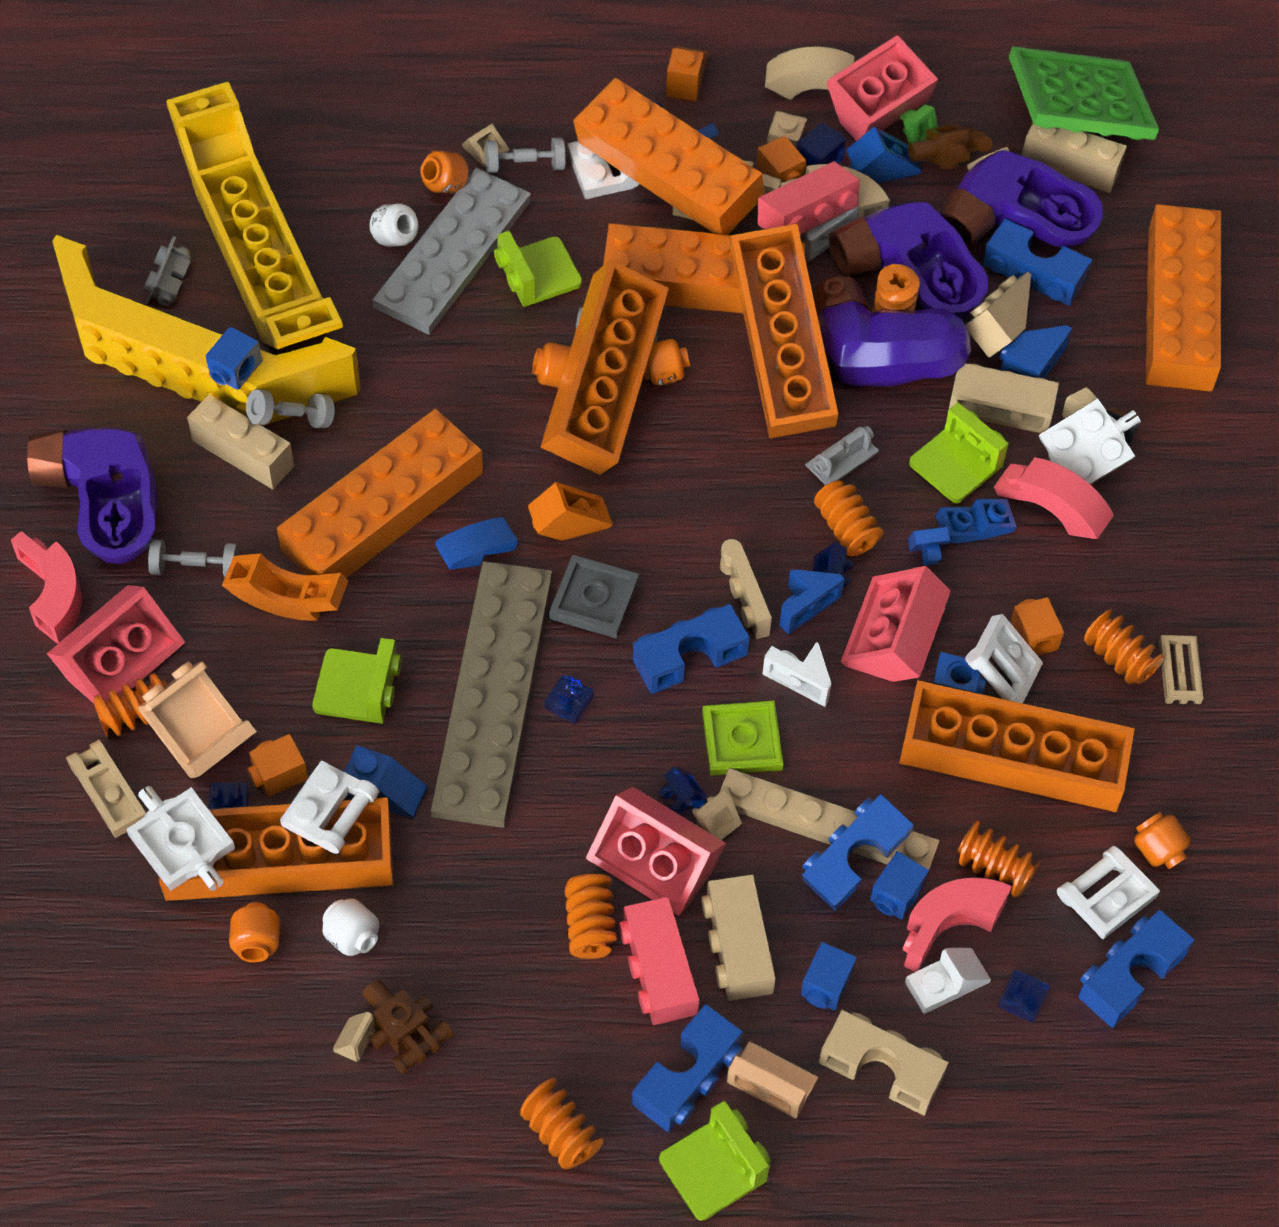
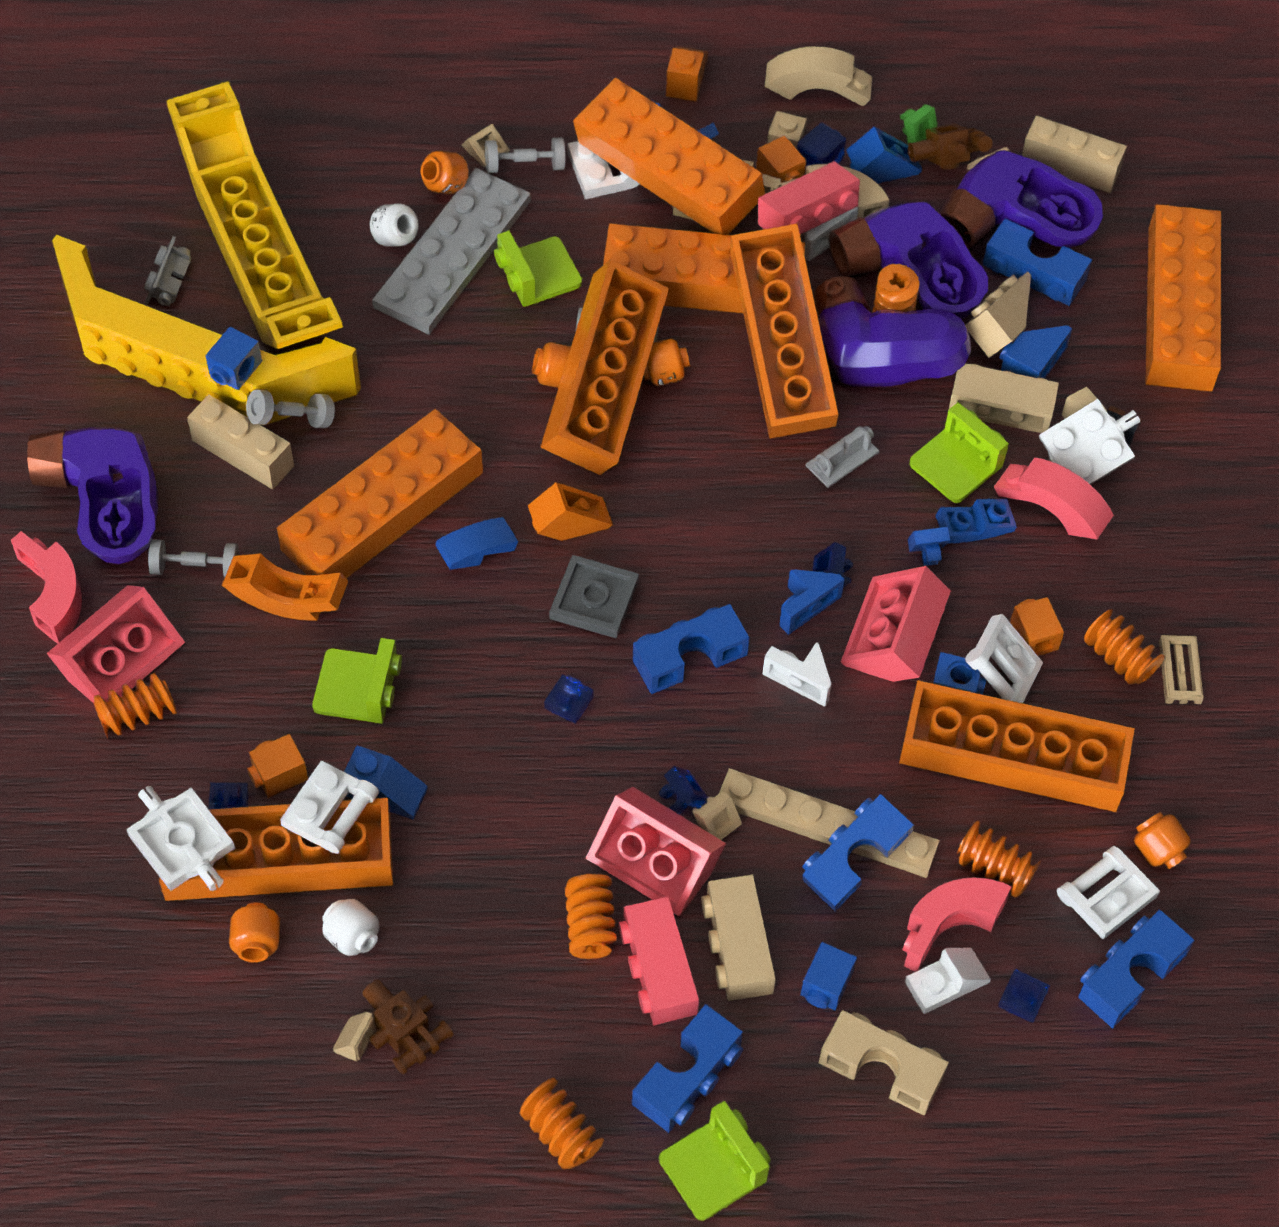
tan plate [66,740,146,838] -> none
light nougat panel [137,661,256,778] -> none
dark tan plate [431,561,552,828] -> none
lime tile [702,700,783,776] -> none
tan plate [720,539,772,639] -> none
light nougat panel [727,1041,818,1119] -> none
orange piece [814,480,884,557] -> none
coral slope [827,35,938,141] -> none
blue brick [870,851,929,920] -> none
bright green plate [1009,46,1159,140] -> none

